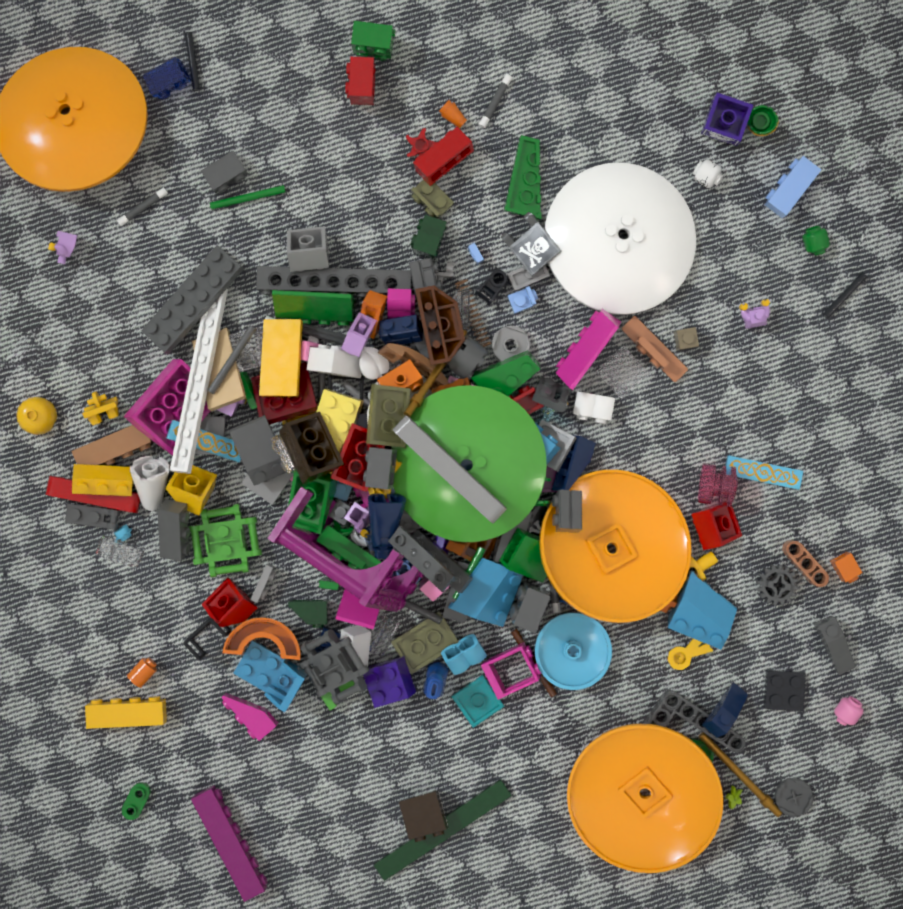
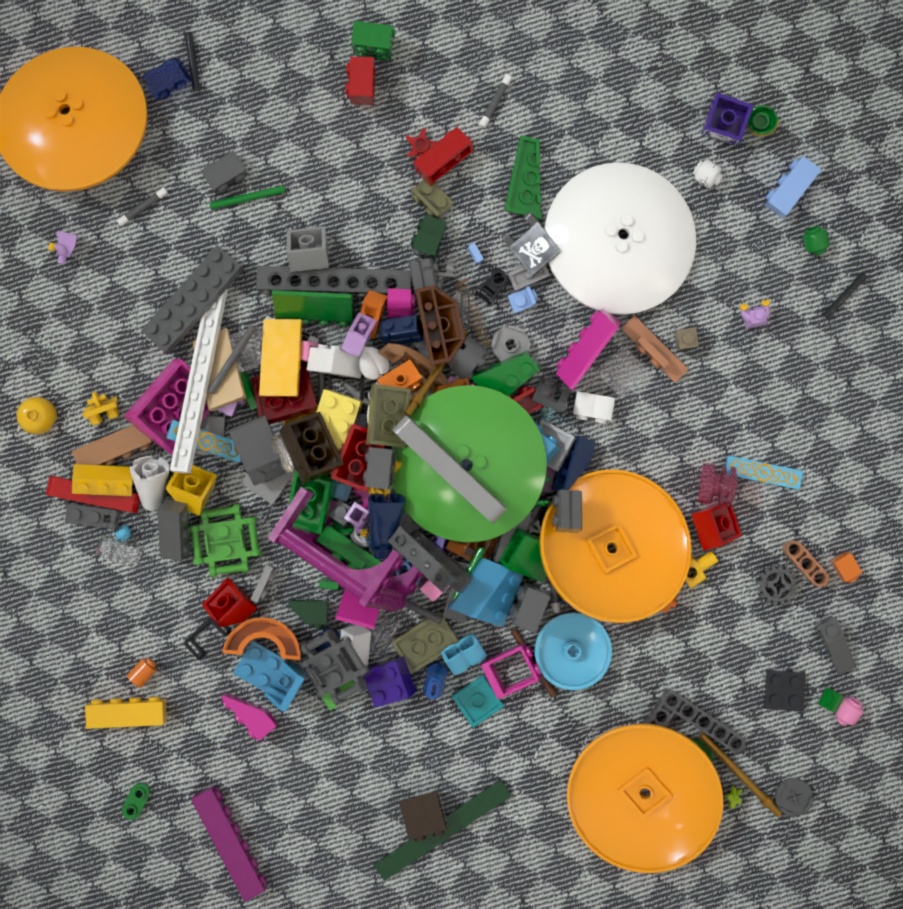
dark grey axle [302,324,346,345] -> none
orange cone [439,100,467,128] -> none
yellow piece [667,638,713,670] -> none
dark azure wedge [668,570,737,650] -> none
dark blue slope [702,682,748,738] -> none
none -> green plate [818,687,845,714]

